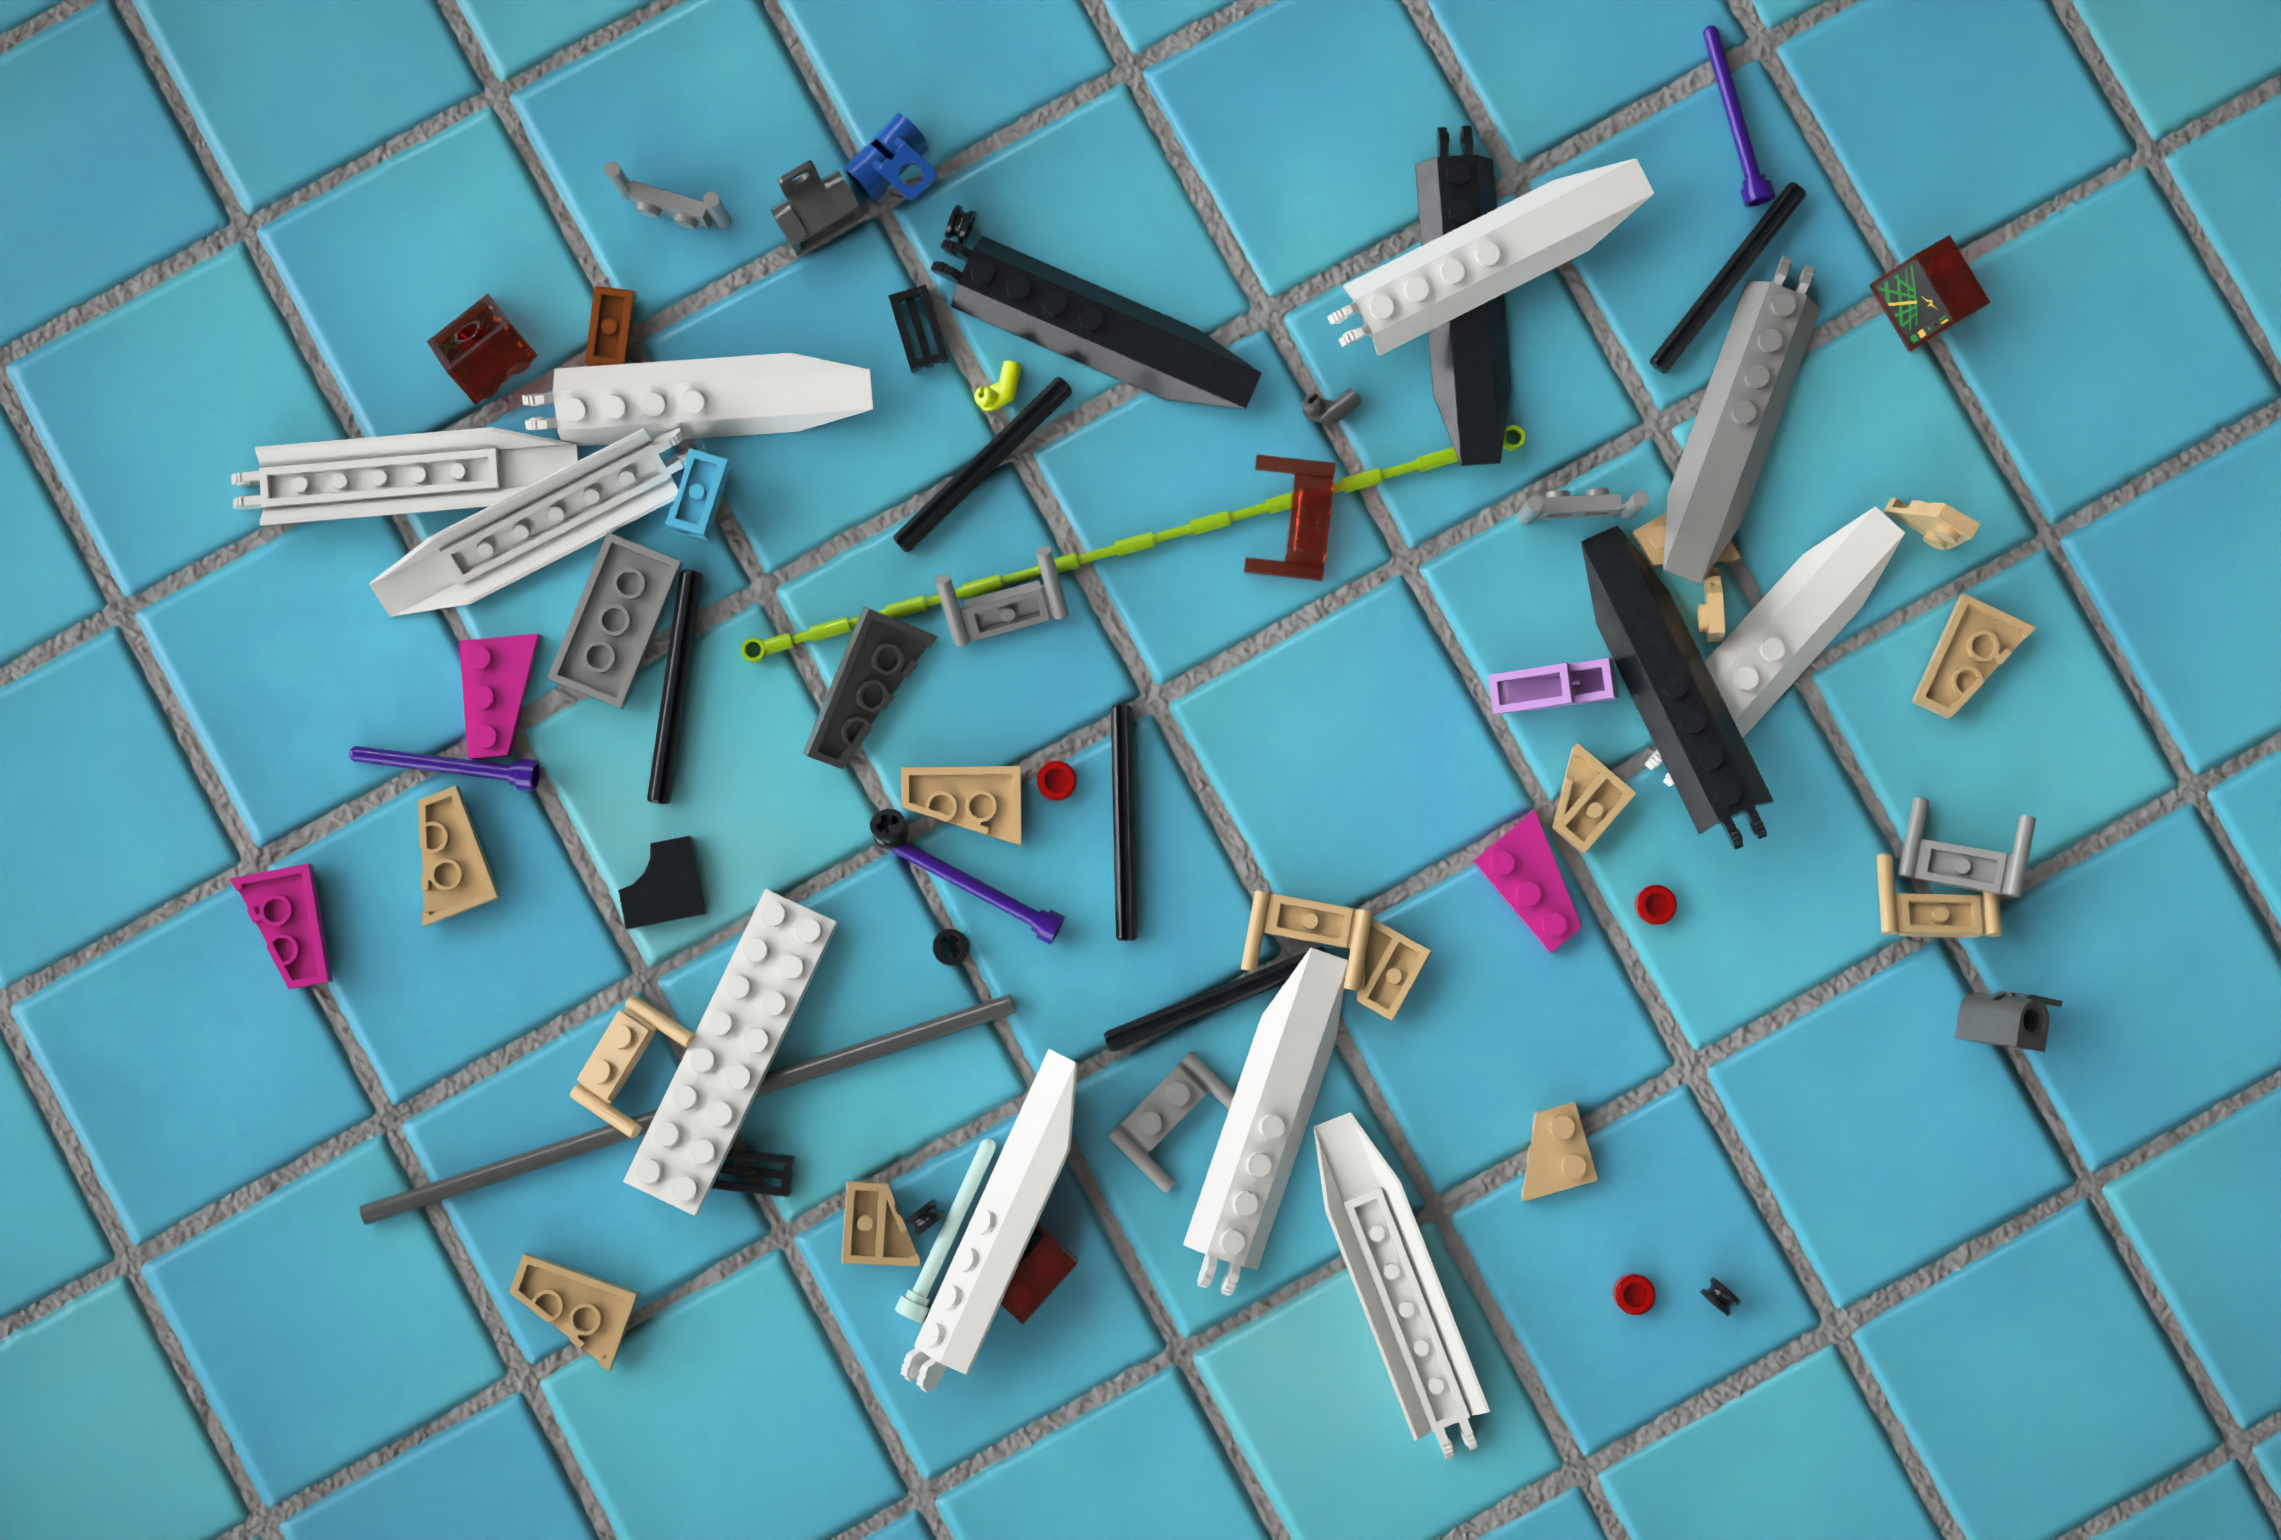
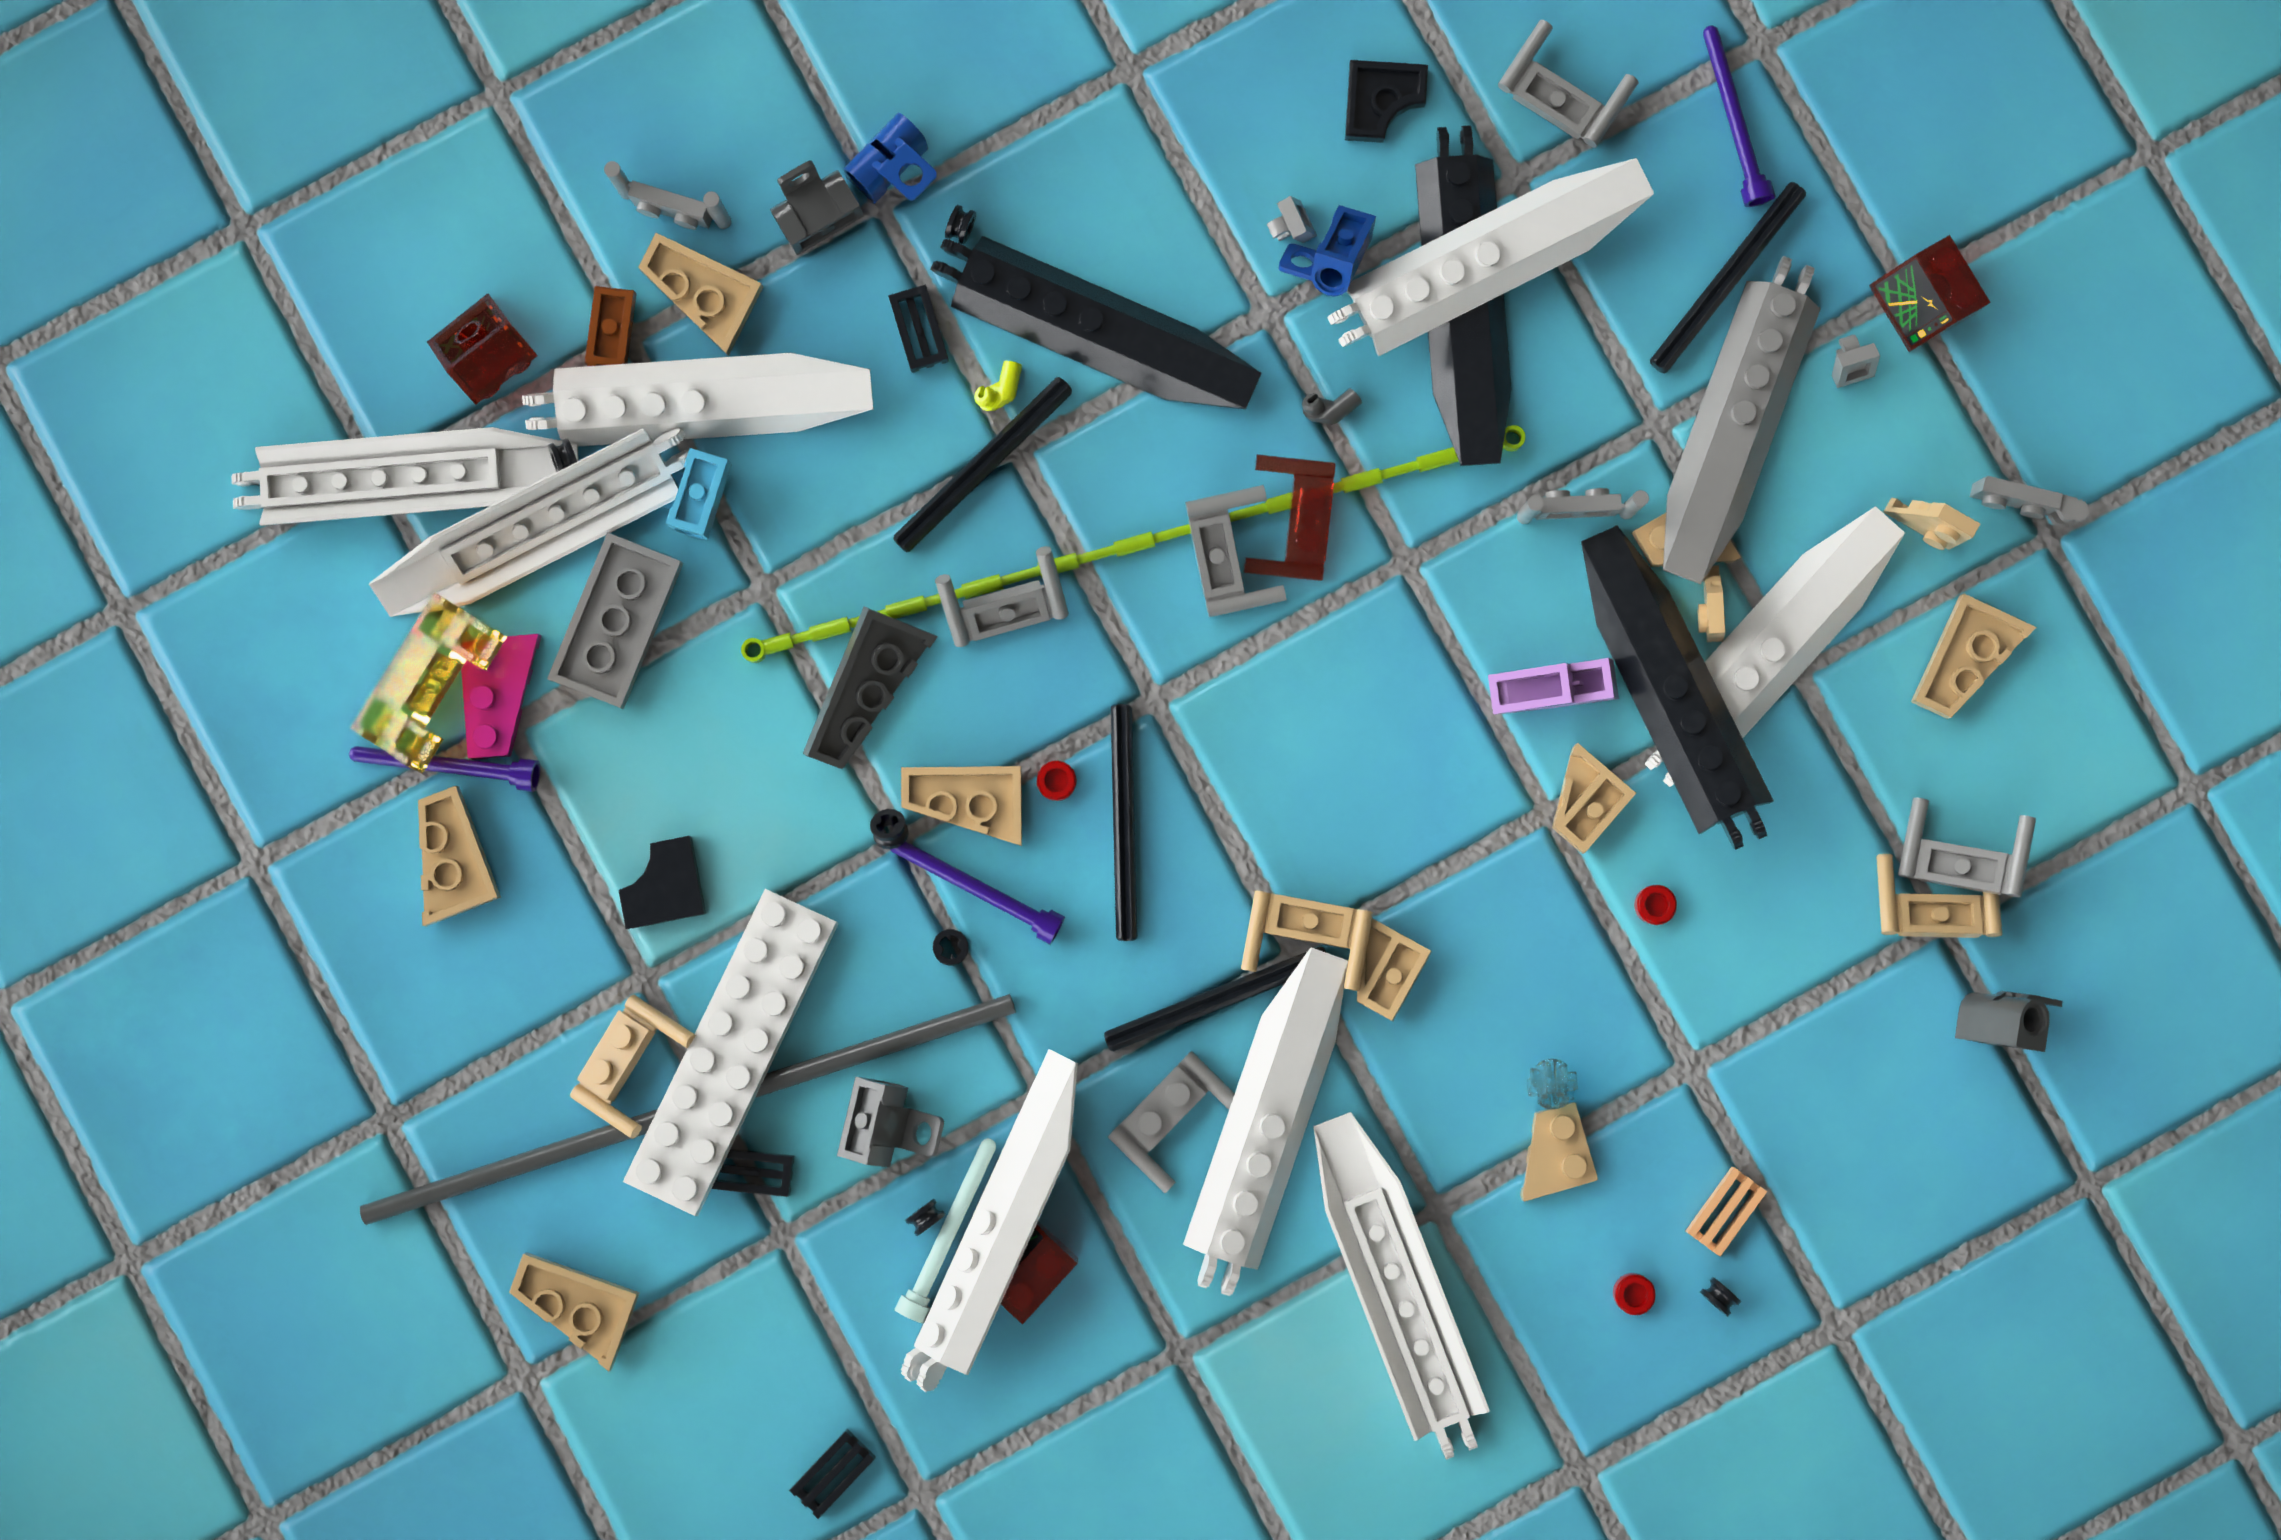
dark pink wing [229,864,333,989] -> none
black axle [647,570,703,804] -> none
tan wing [841,1181,920,1266] -> none
dark pink wing [1472,810,1582,953] -> none
none -> clear yellow bracket [350,592,507,774]
none -> black bush [548,439,577,472]
none -> tan wing [638,233,763,356]
none -> black tile [789,1429,876,1519]
none -> dark grey piece [837,1077,944,1167]
none -> light grey plate [1185,485,1286,617]
none -> light grey tile [1267,196,1317,243]
none -> blue piece [1278,205,1376,296]
none -> black tile [1345,60,1428,143]
none -> light grey plate [1498,20,1639,148]
none -> clear light blue gear [1527,1059,1578,1109]
none -> light nougat tile [1685,1167,1767,1257]
none -> light grey tile [1831,335,1880,388]
none -> light grey hinge [1970,476,2091,527]

